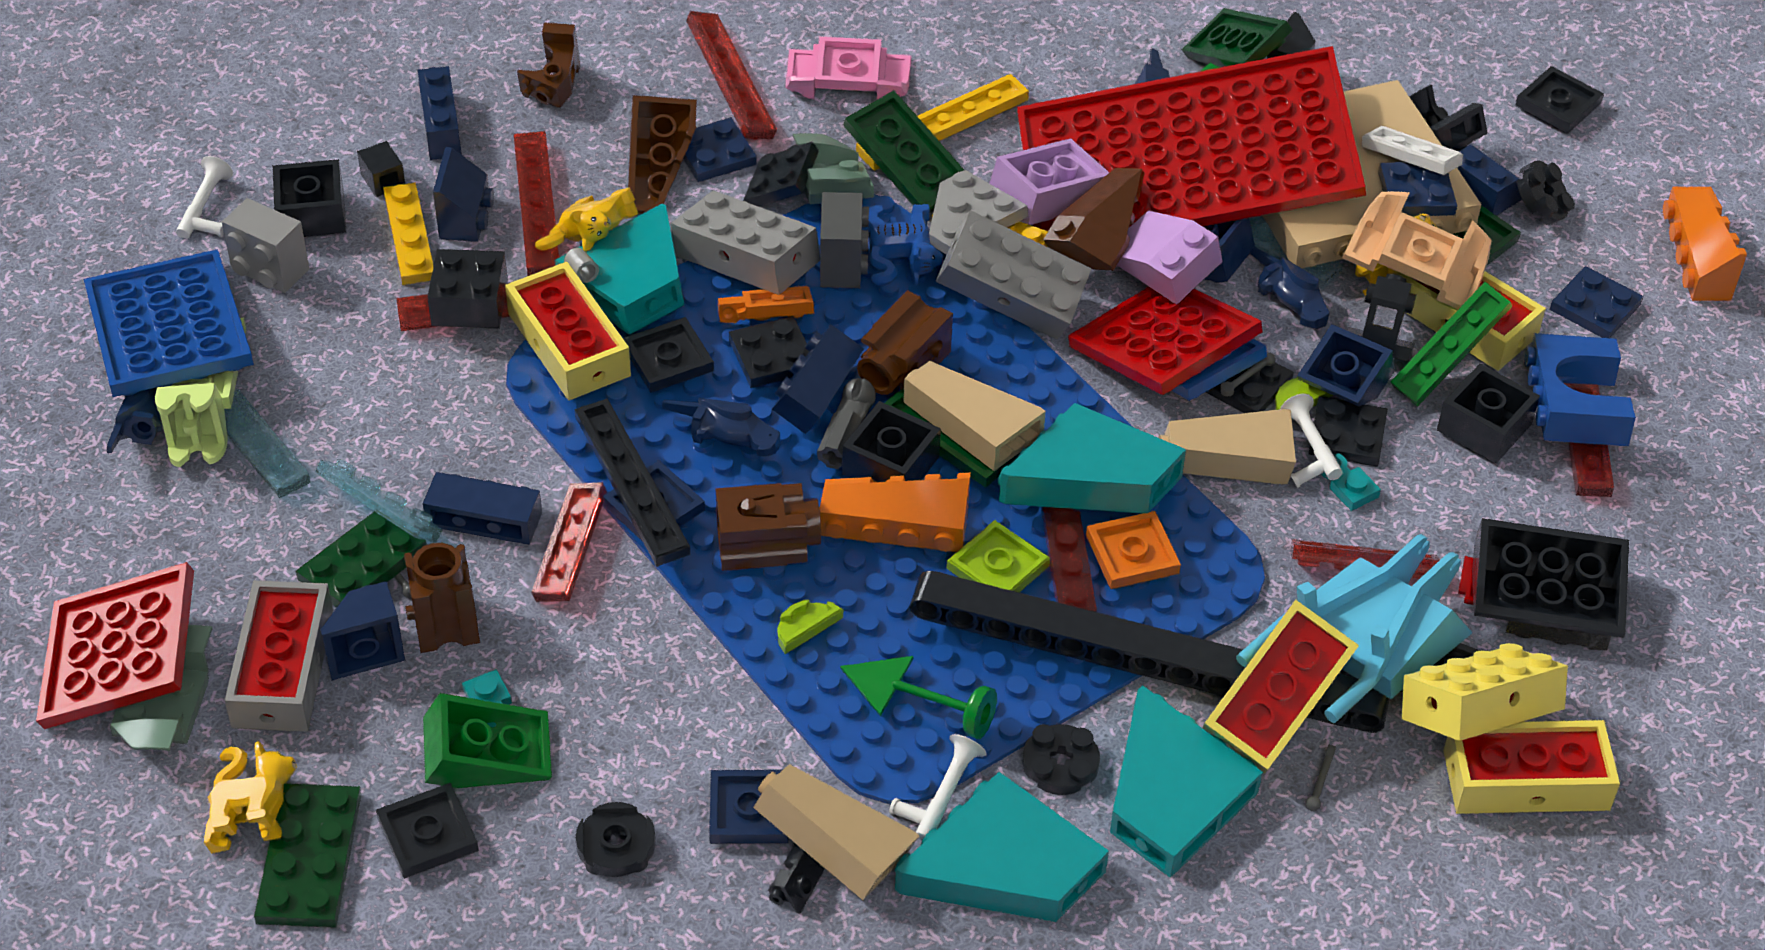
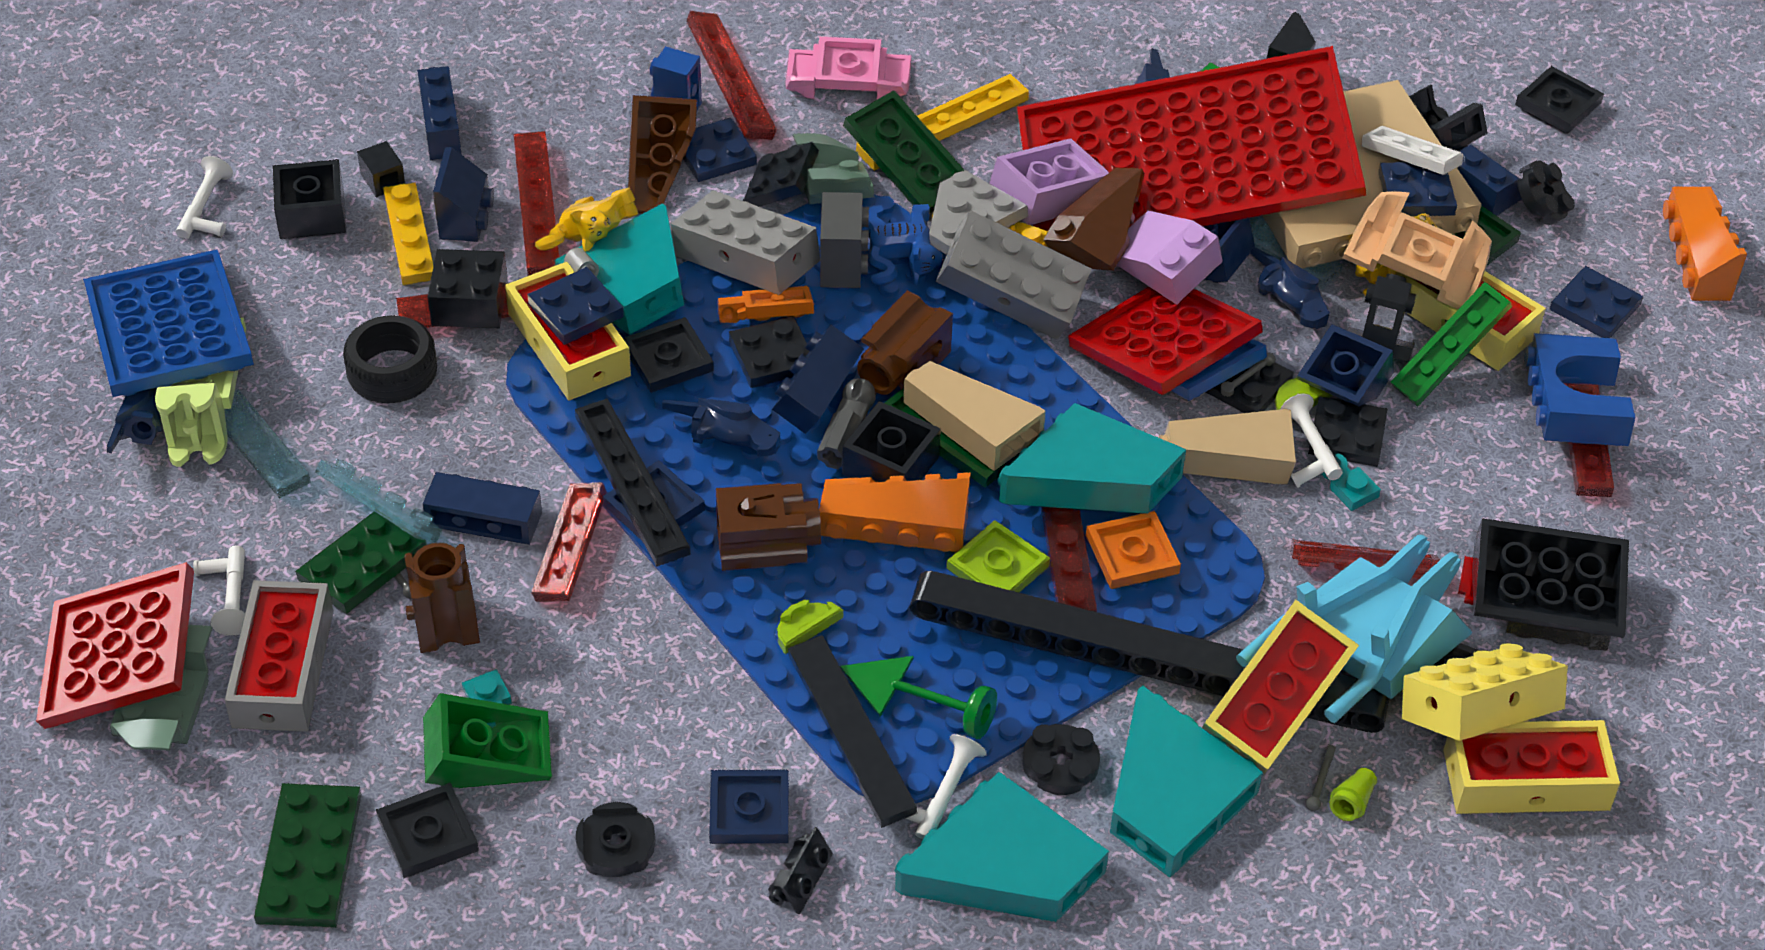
yellow animal [204,741,297,854] -> none
light grey brick [222,198,310,293] -> none
dark blue slope [321,582,405,680] -> none
reddish brown tile [517,22,581,108] -> none
tan slope [753,764,919,900] -> none
dark green plate [1181,8,1293,67] -> none
black brick [1437,363,1540,464] -> none
none -> white piece [193,546,245,636]
none -> black tyre [343,315,437,403]
none -> dark blue plate [527,267,624,345]
none -> blue brick [650,46,702,111]
none -> black tile [788,635,917,828]
none -> lime cone [1329,768,1377,821]

